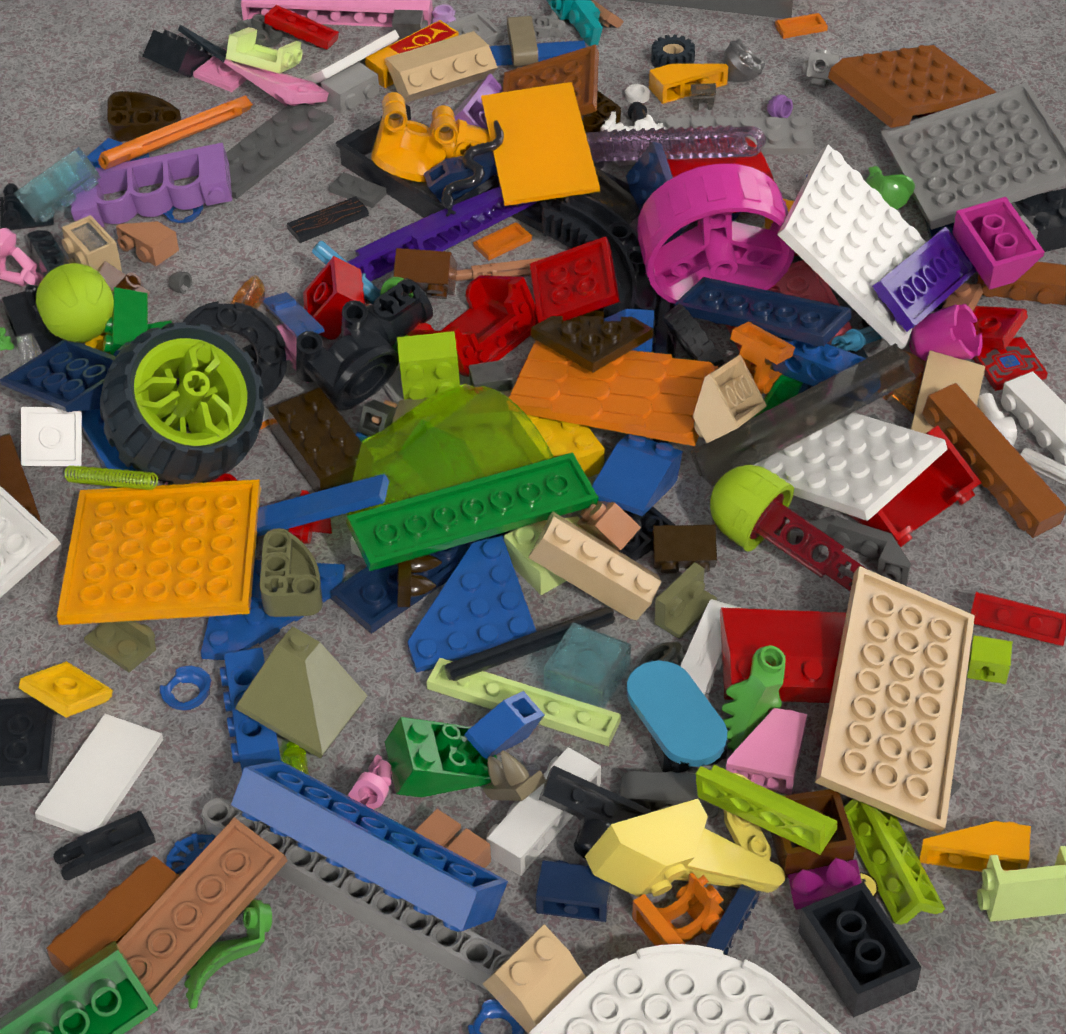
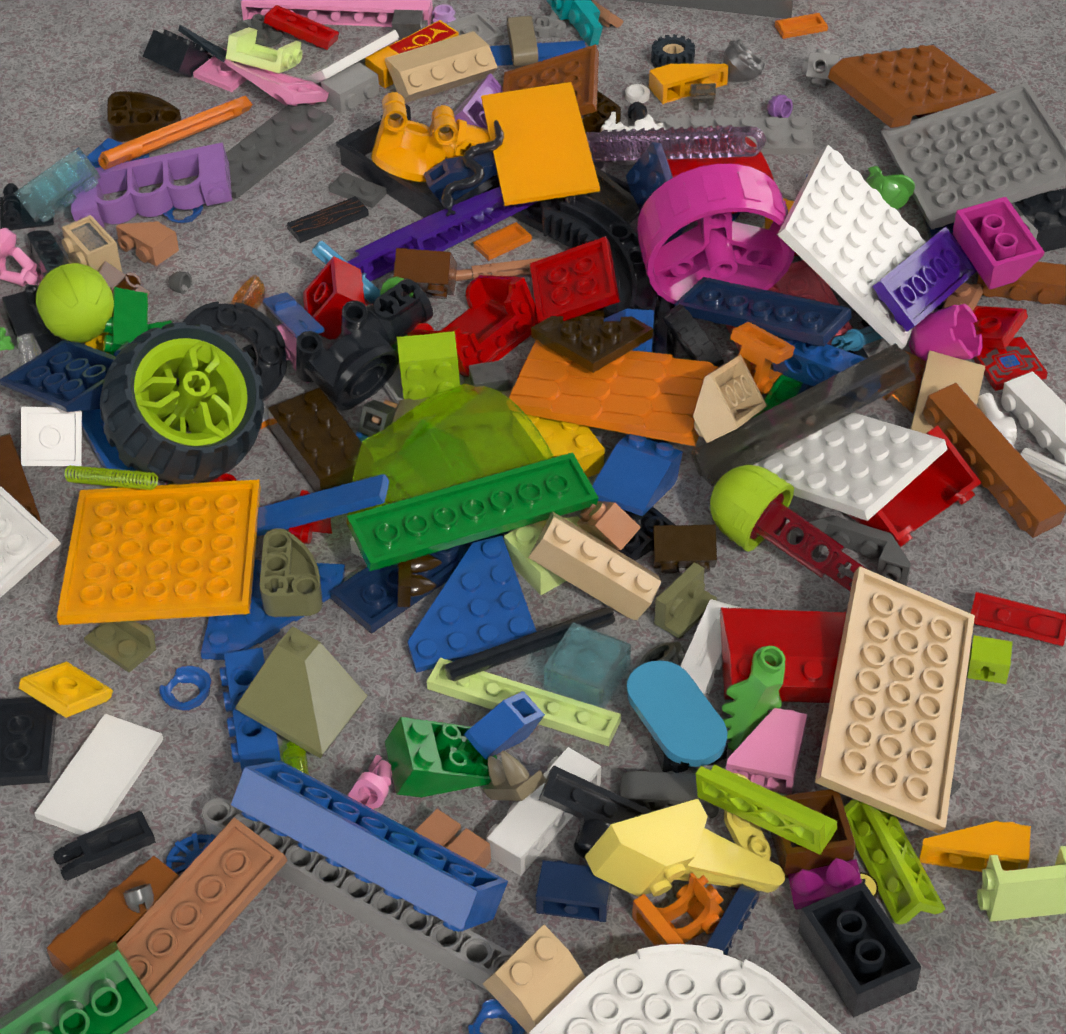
bright green plant [184,900,272,1009] -> none
none -> dark grey hinge [123,883,154,913]

